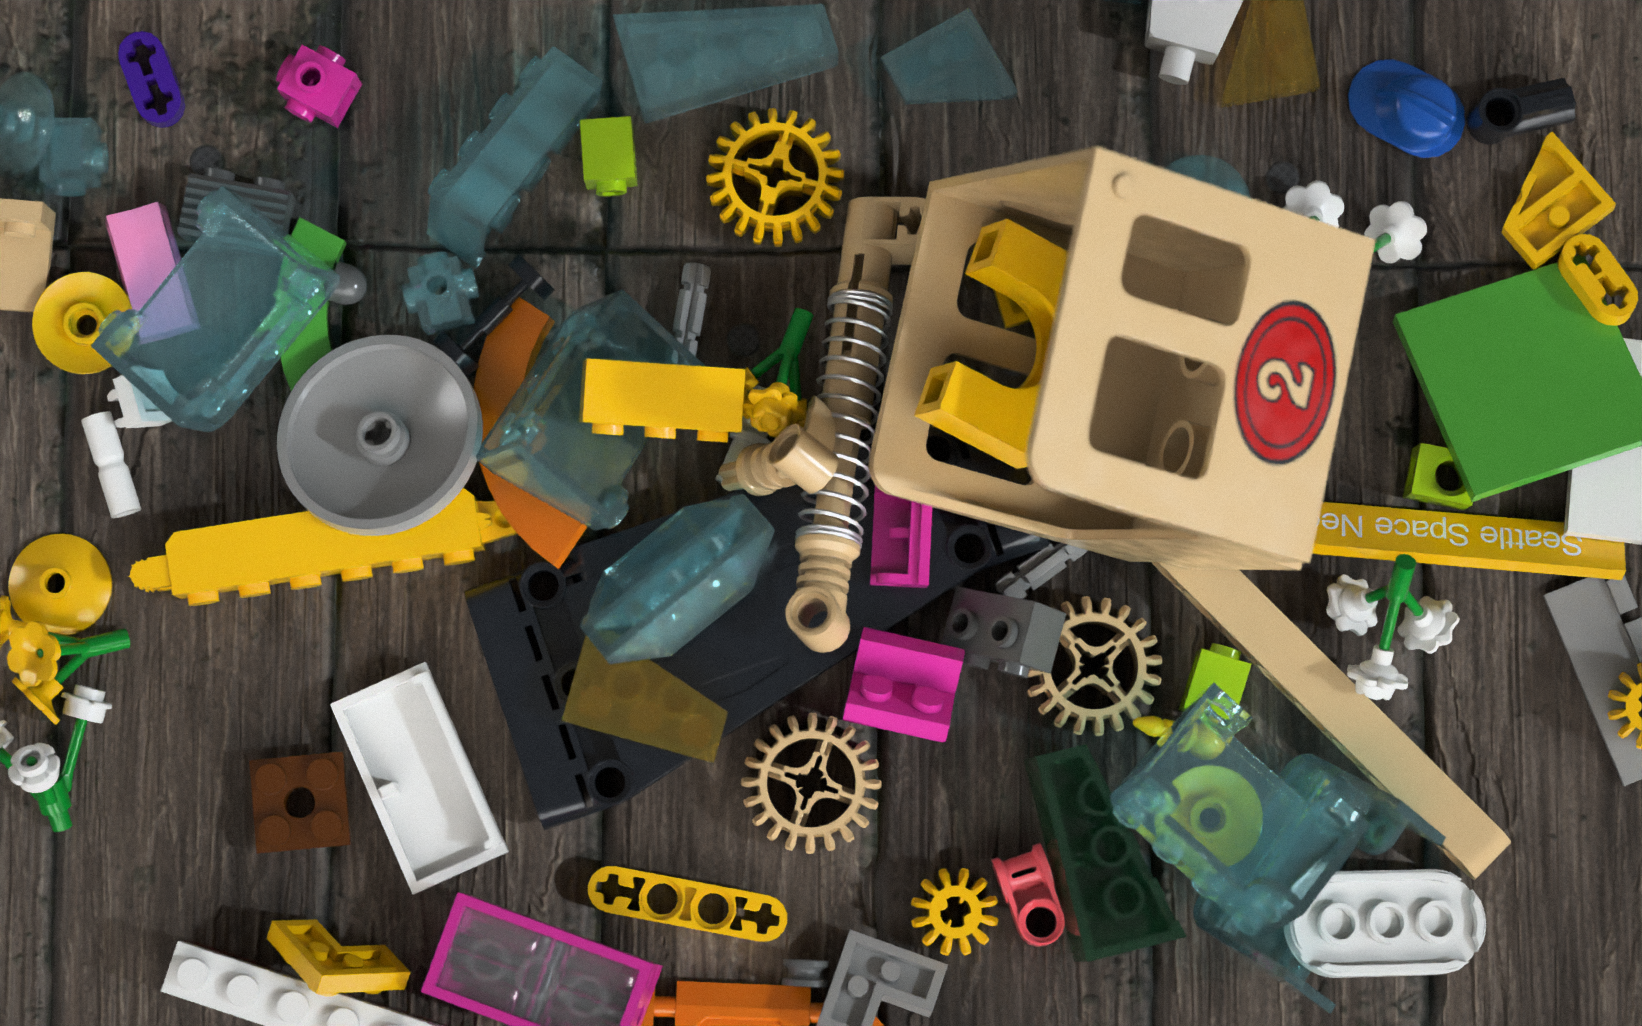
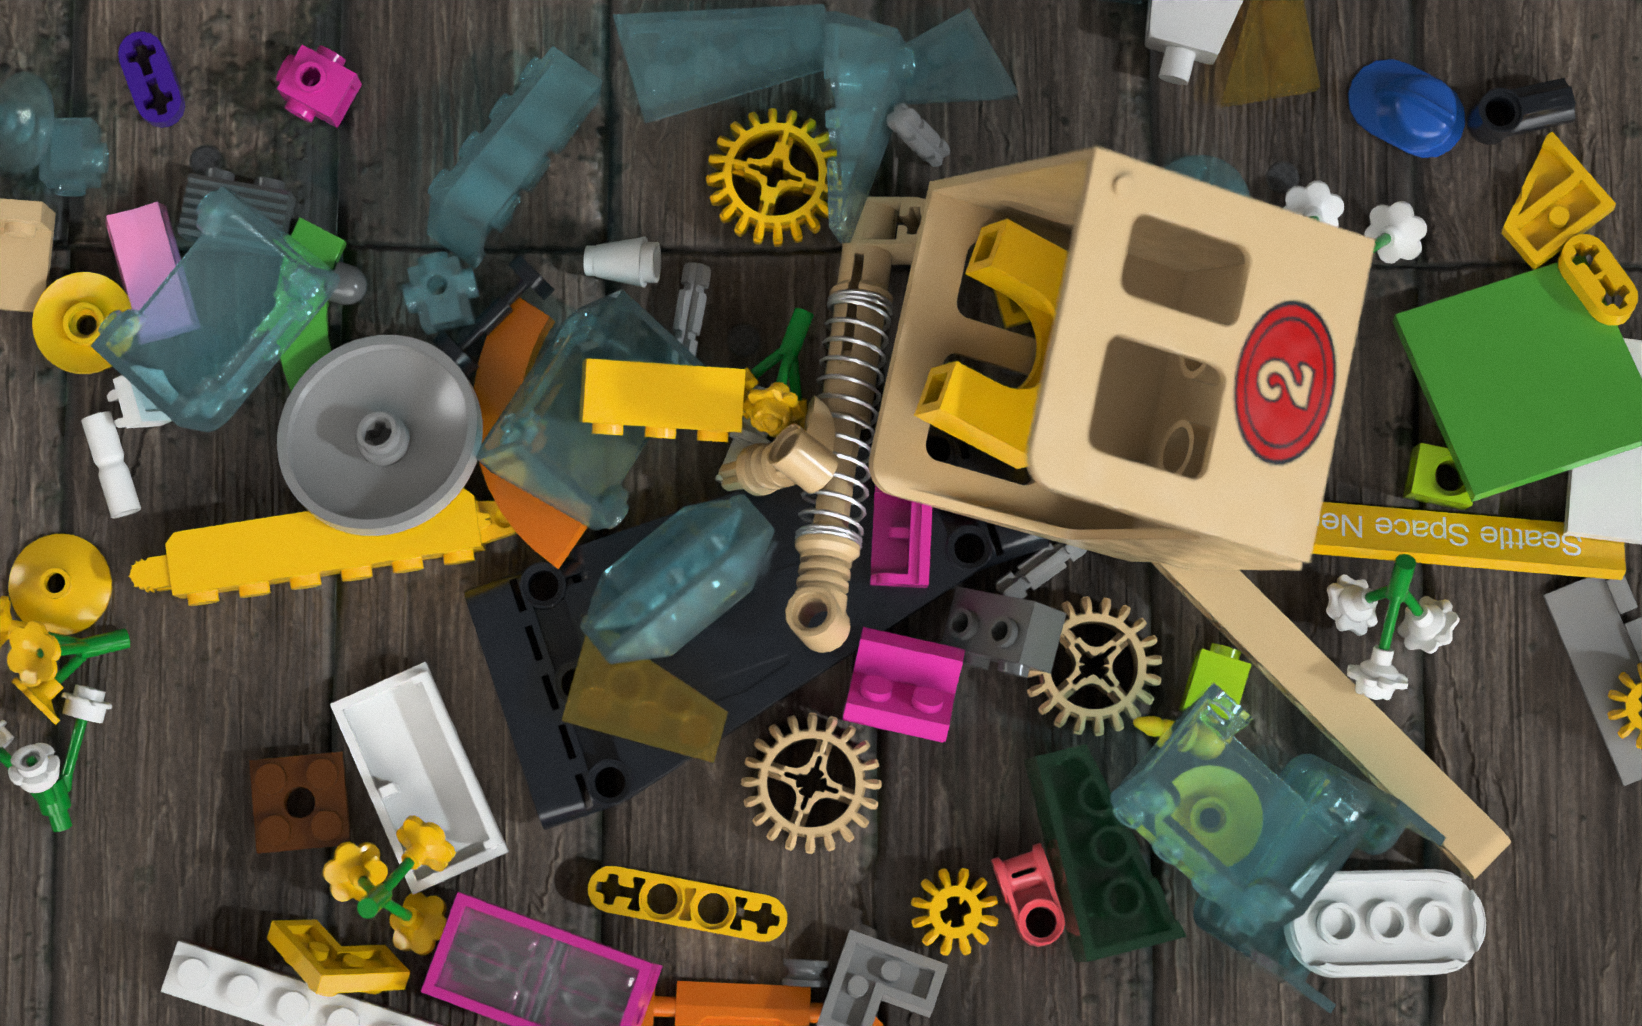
lime brick [580,116,638,197] -> none
none -> yellow plant [322,815,456,956]
none -> white cone [584,237,661,288]
none -> clear light blue wedge [824,11,915,243]
none -> light grey axle [886,103,950,167]

